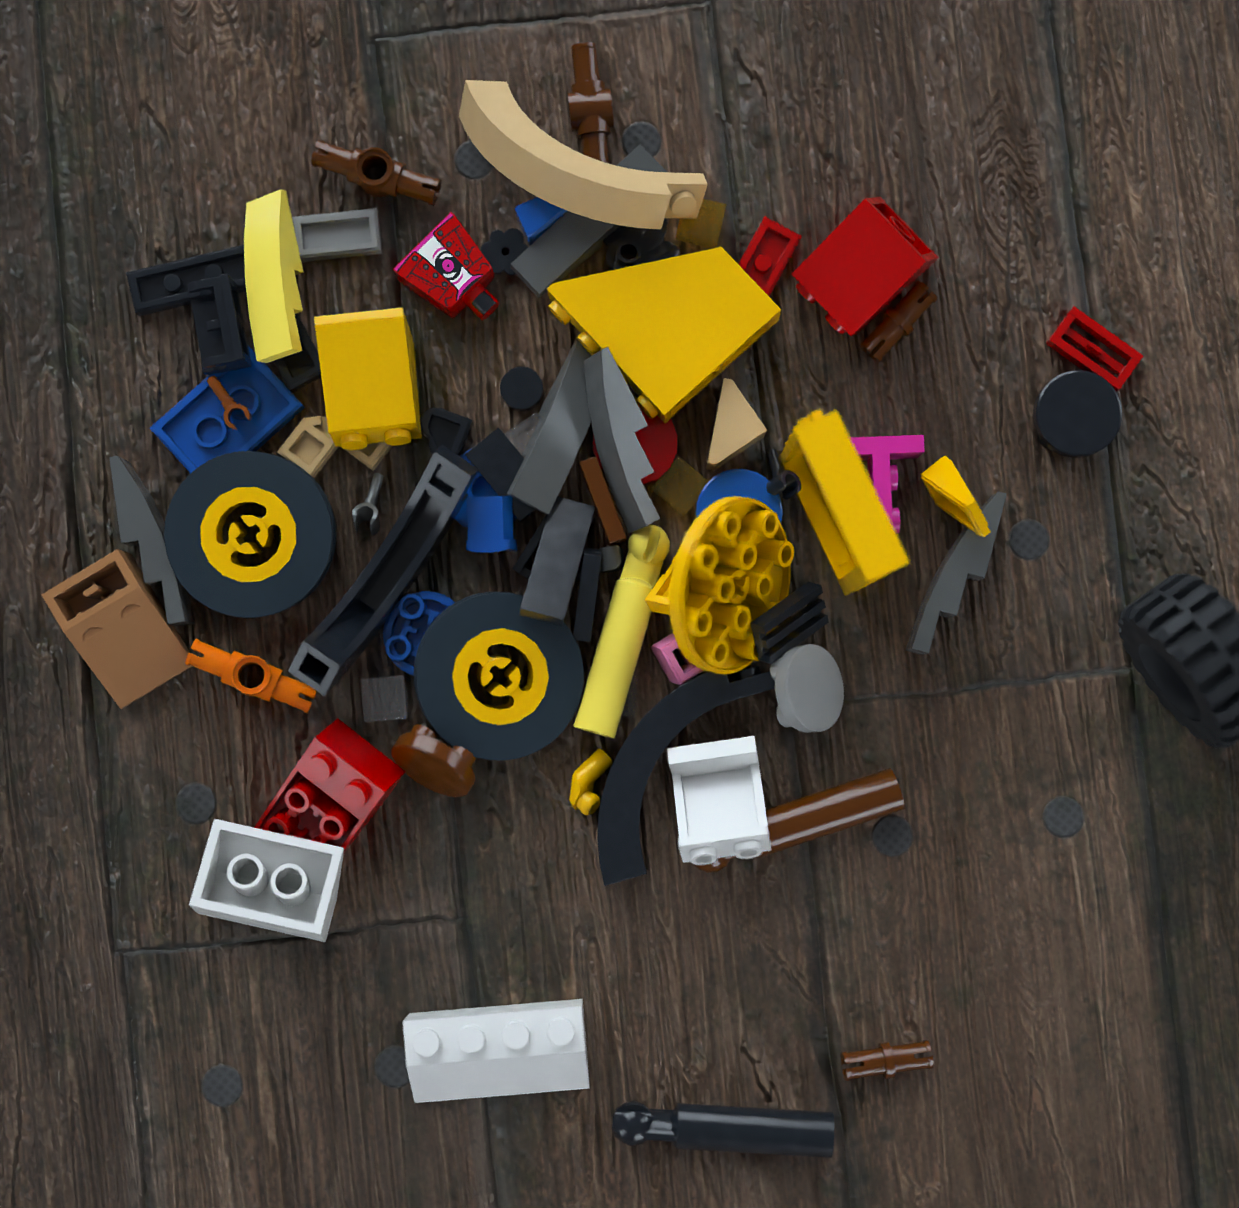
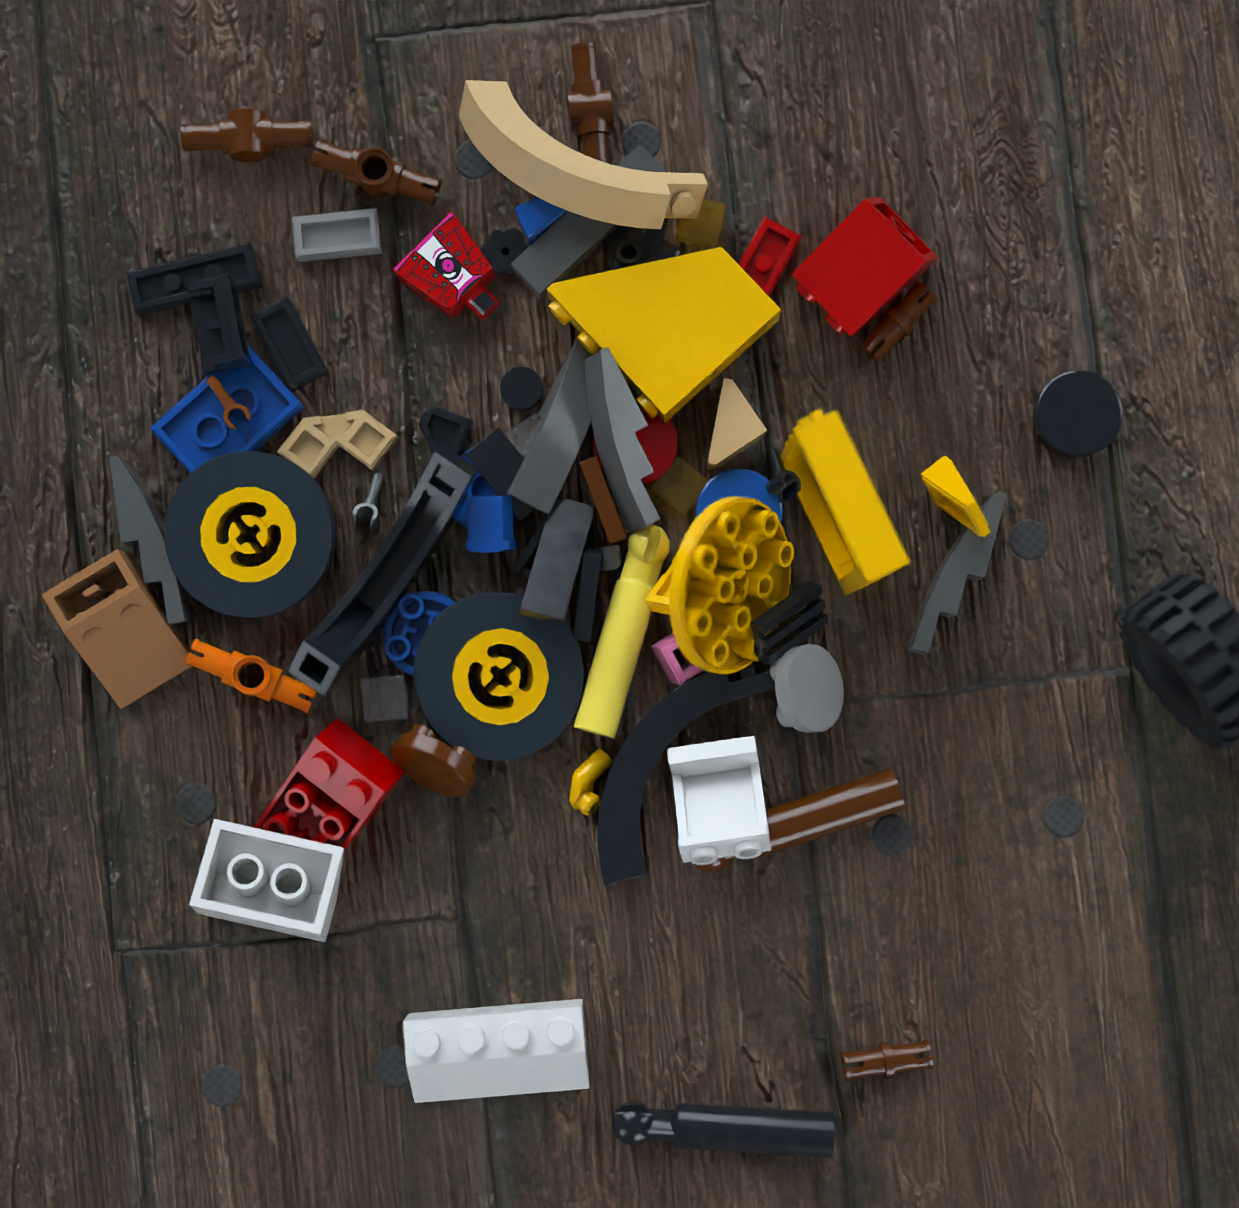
light yellow slope [244,189,304,363] -> none
yellow slope [314,308,422,450] -> none
dark pink bracket [850,435,925,534] -> none
red tile [1045,306,1143,392] -> none
none -> reddish brown pin [181,108,313,163]

